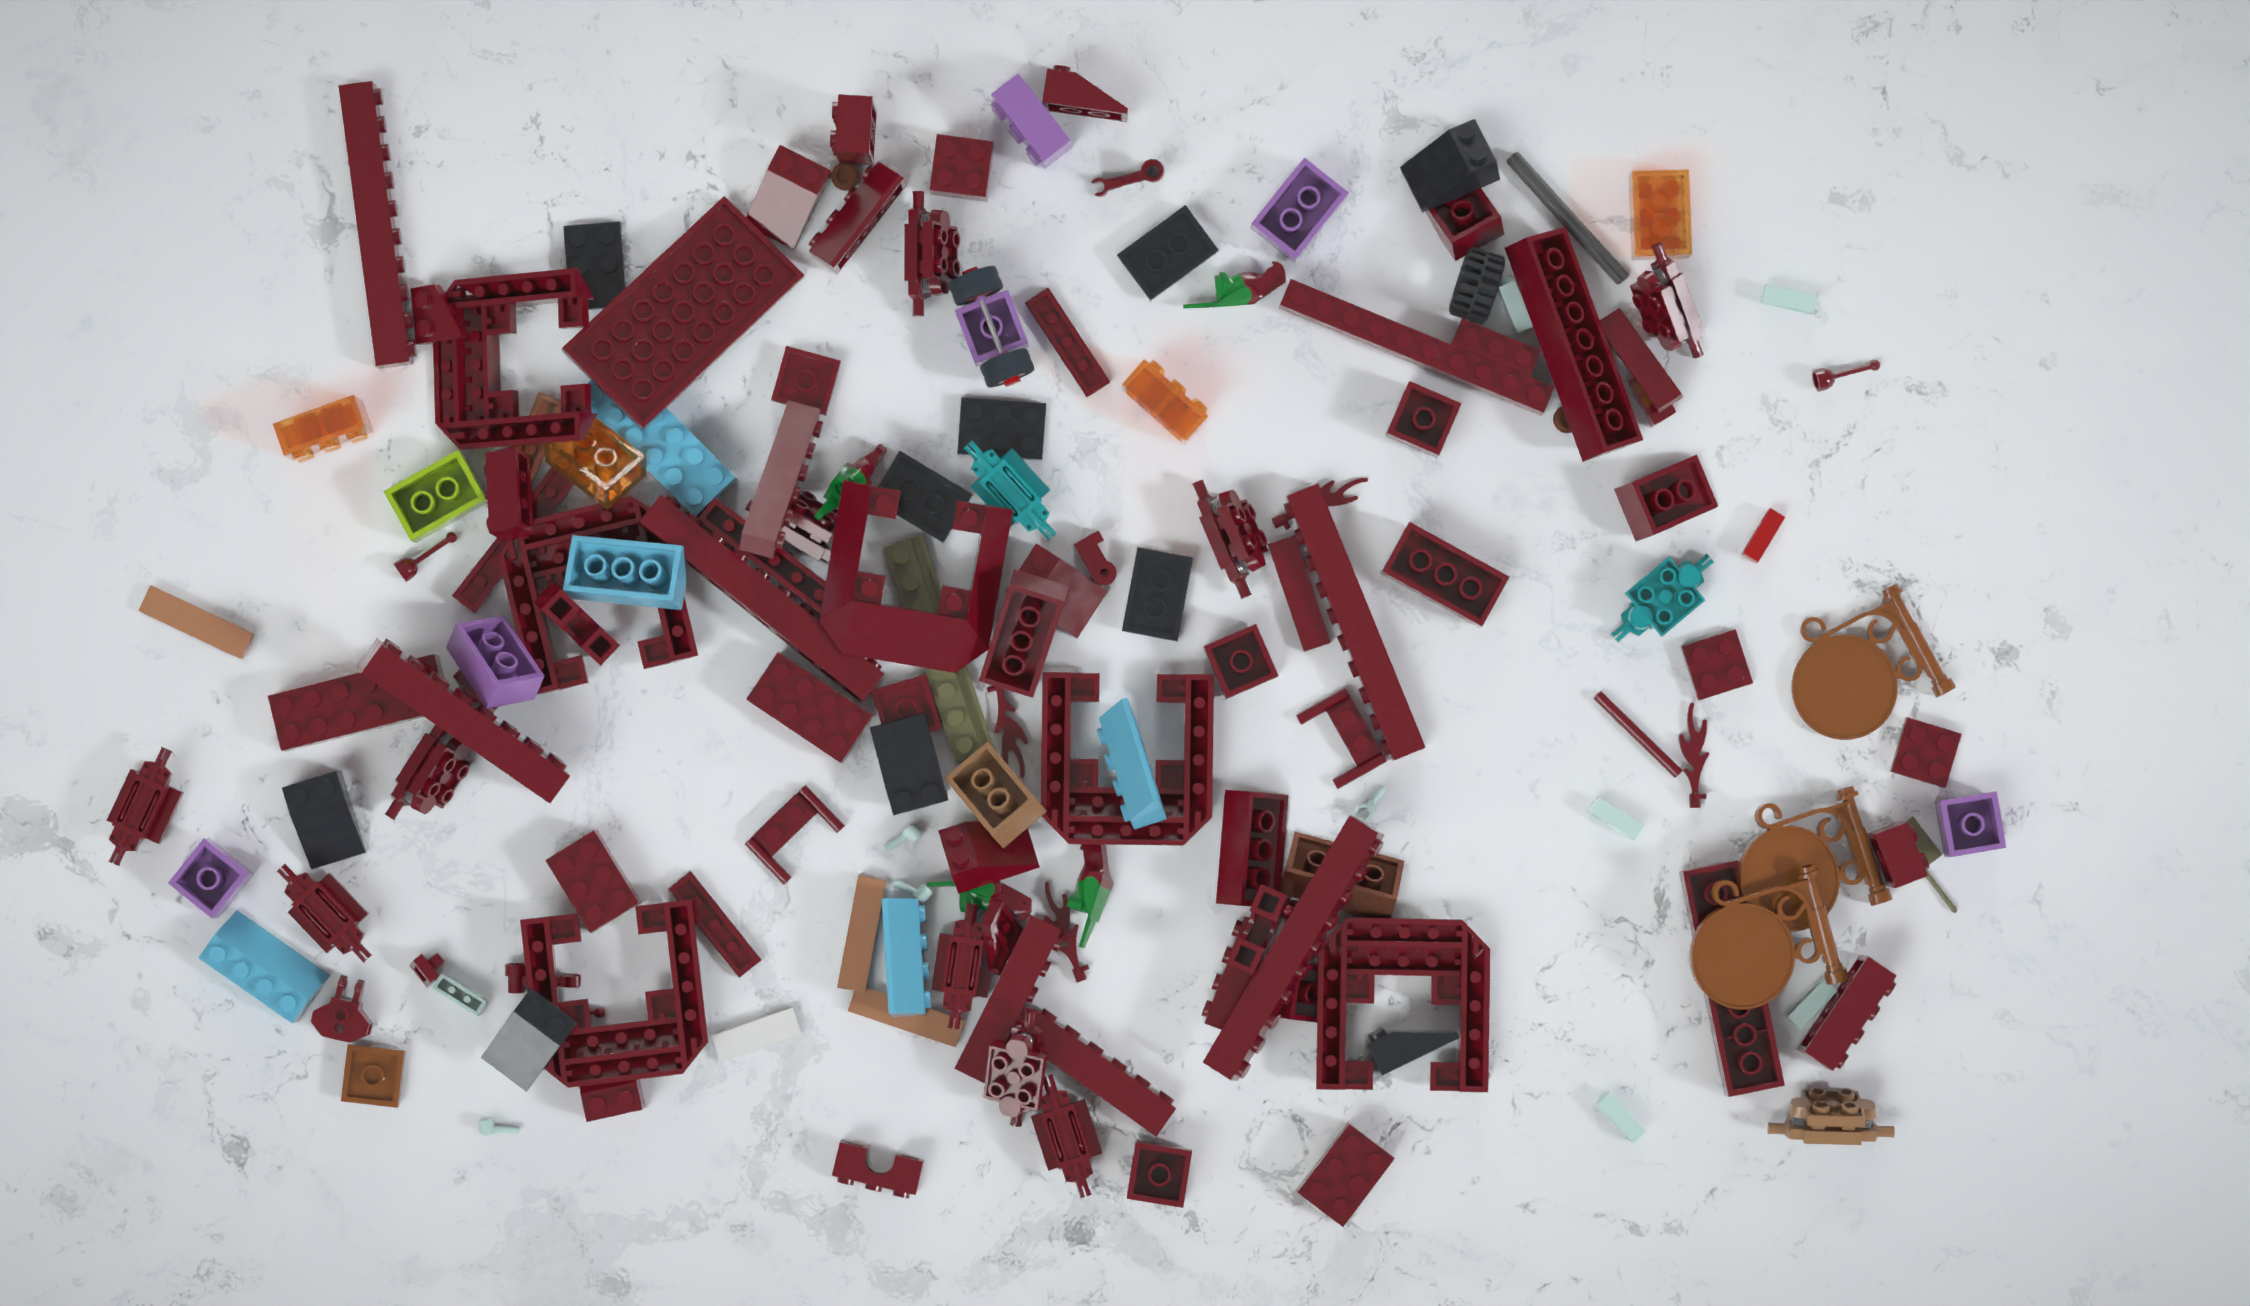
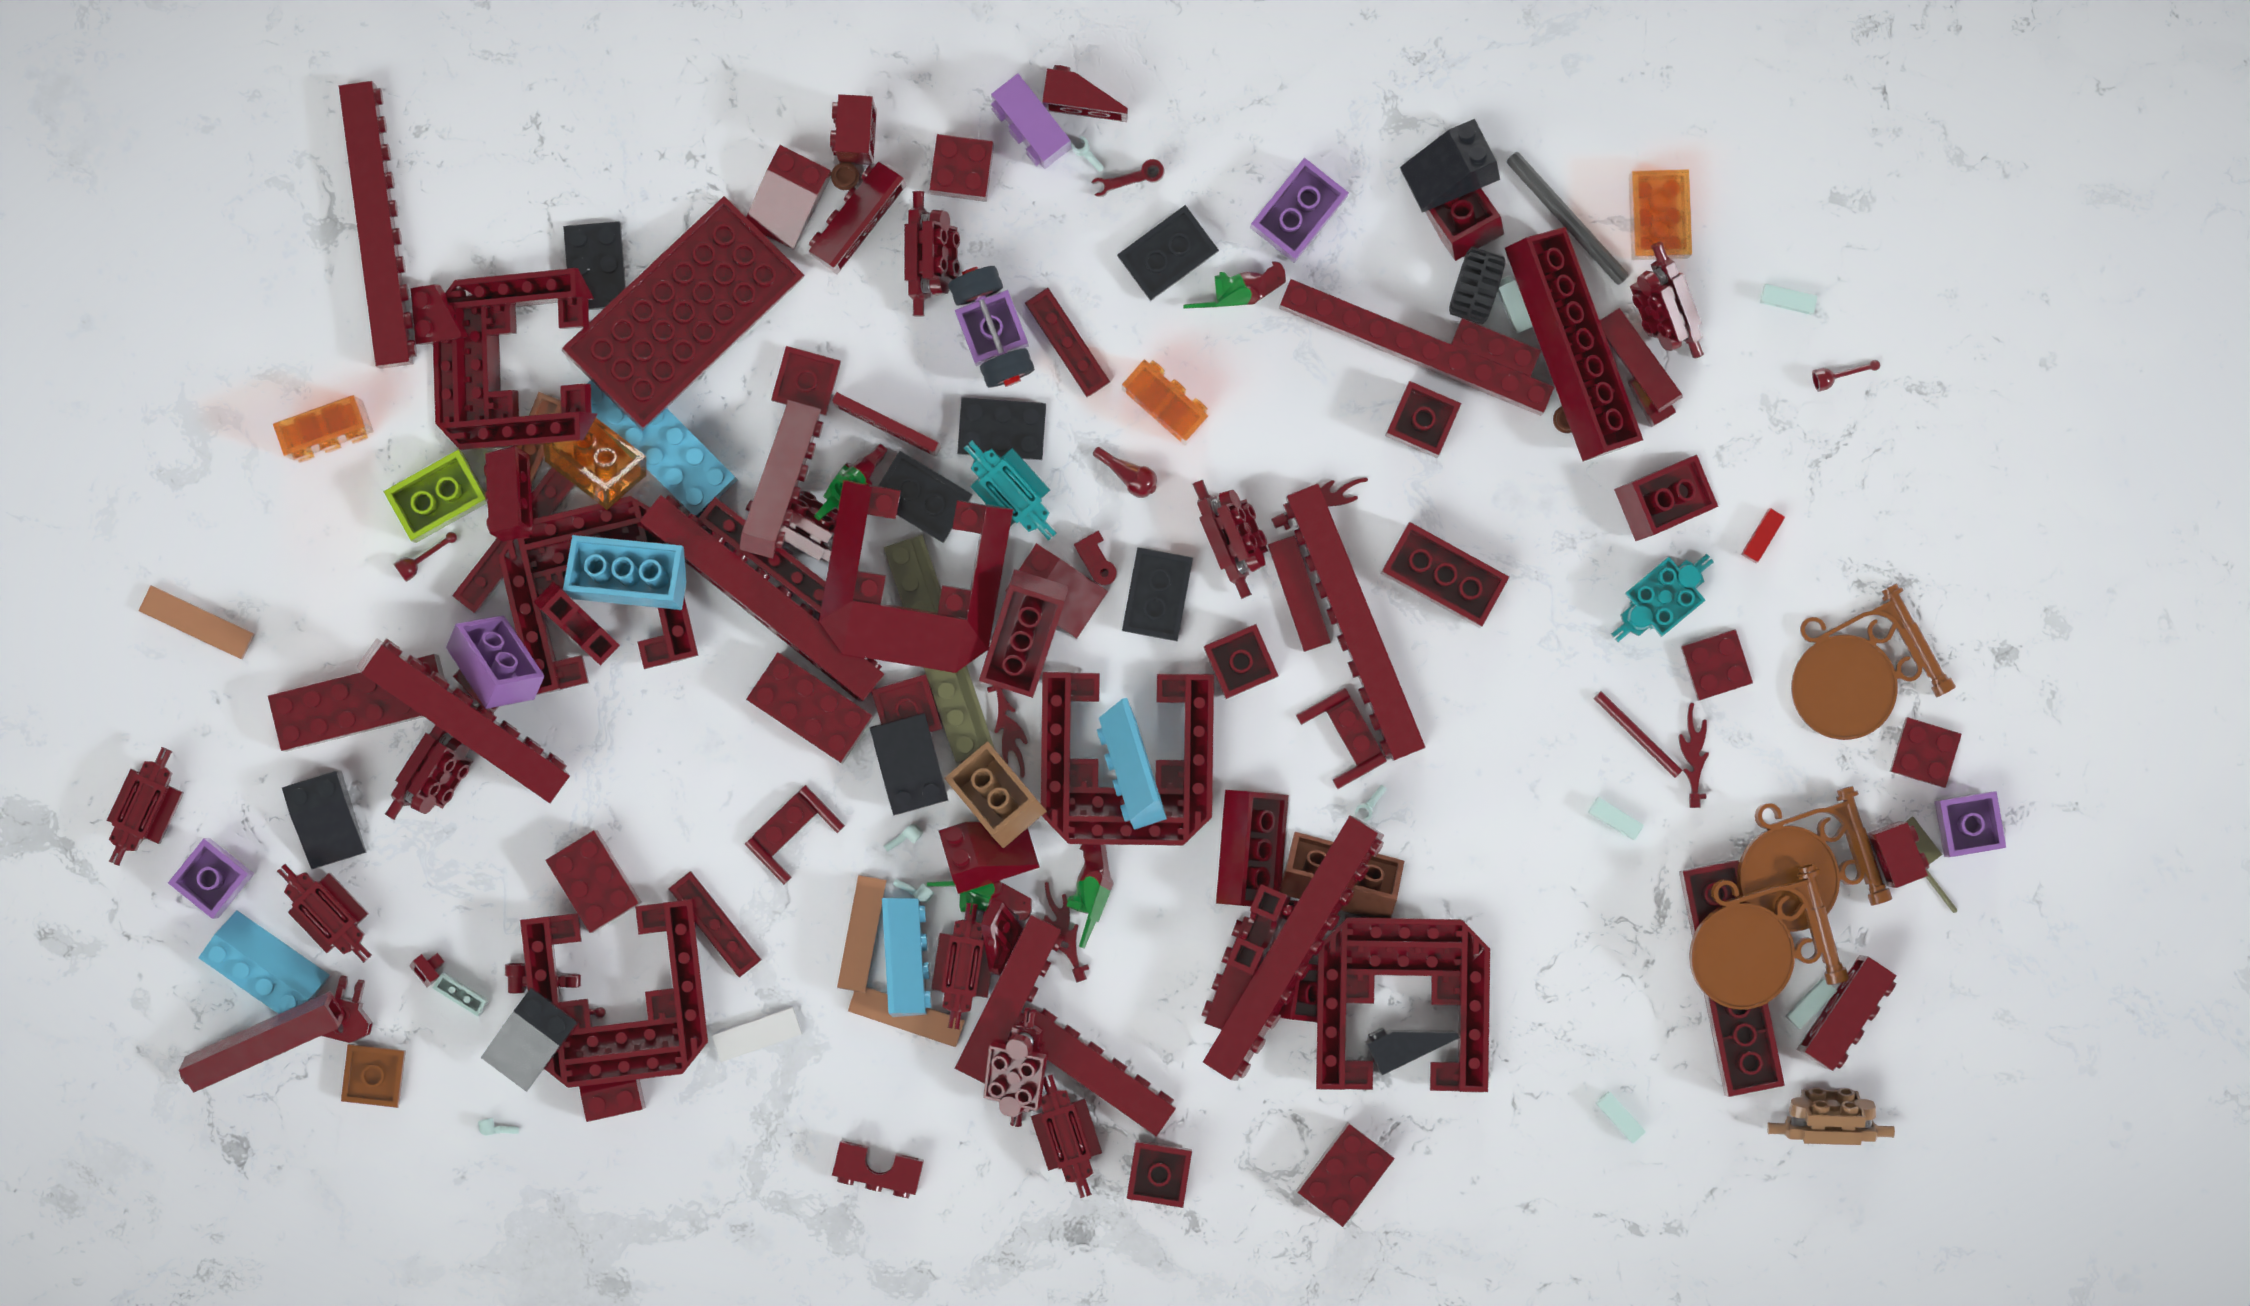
none -> dark red brick [178,991,345,1093]
none -> dark red tile [832,392,941,456]
none -> light aqua hand [1071,136,1105,172]
none -> dark red piece [1093,447,1157,498]

